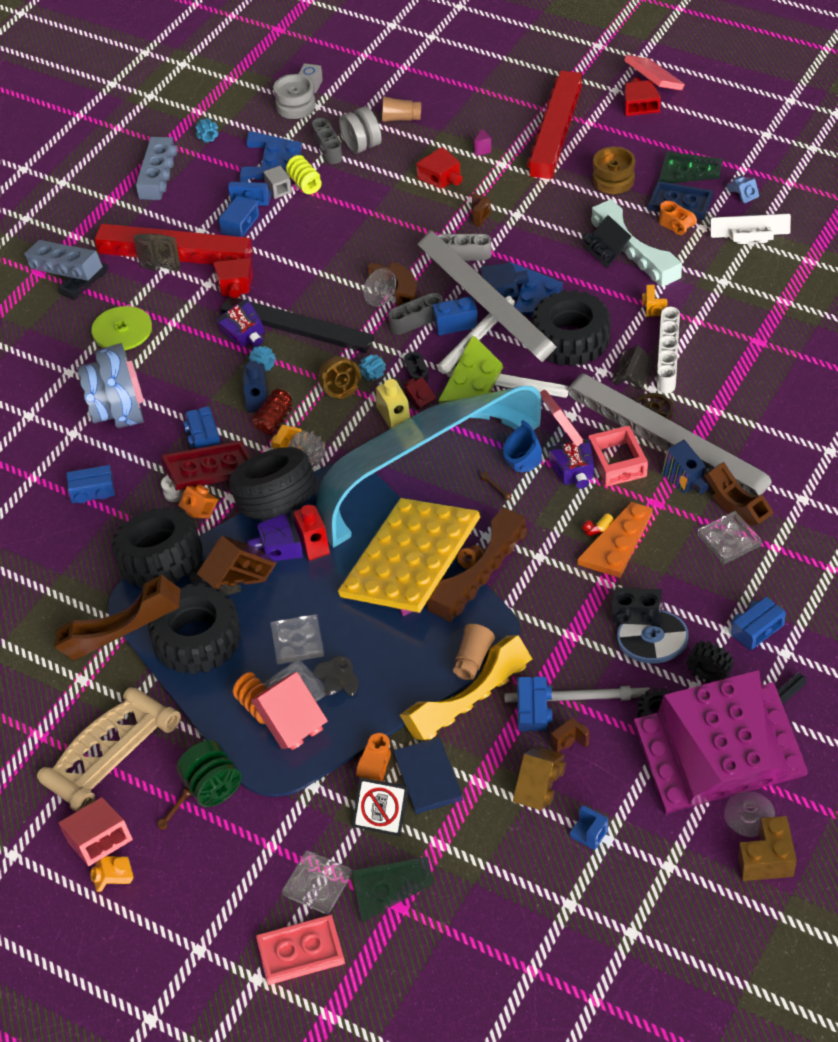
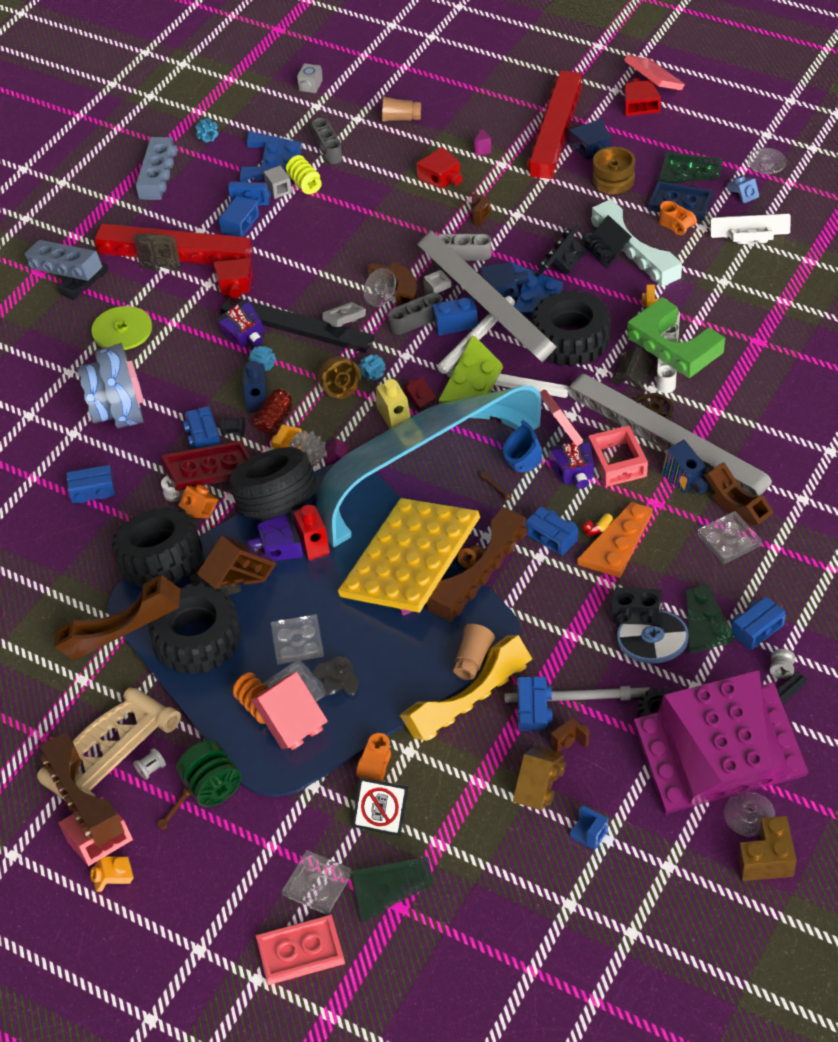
light grey wheel [273,74,316,119] -> none
light grey wheel [339,106,382,154] -> none
dark blue tile [393,737,463,814] -> none
black beam [404,351,429,383] -> none
black tyre [686,641,734,683] -> none
none -> reddish brown arch [39,732,125,847]
none -> light grey bush [133,748,166,780]
none -> black bush [220,417,245,436]
none -> light grey plate [322,302,366,327]
none -> magenta slope [326,438,349,465]
none -> light grey panel [424,270,451,295]
none -> blue brick [526,507,578,556]
none -> black bracket [534,225,587,277]
none -> dark blue torso [569,119,611,159]
none -> bright green arch [627,297,725,378]
none -> clear green wing [686,584,735,654]
none -> clear dish [748,148,787,174]
none -> light grey wheel [770,649,795,679]

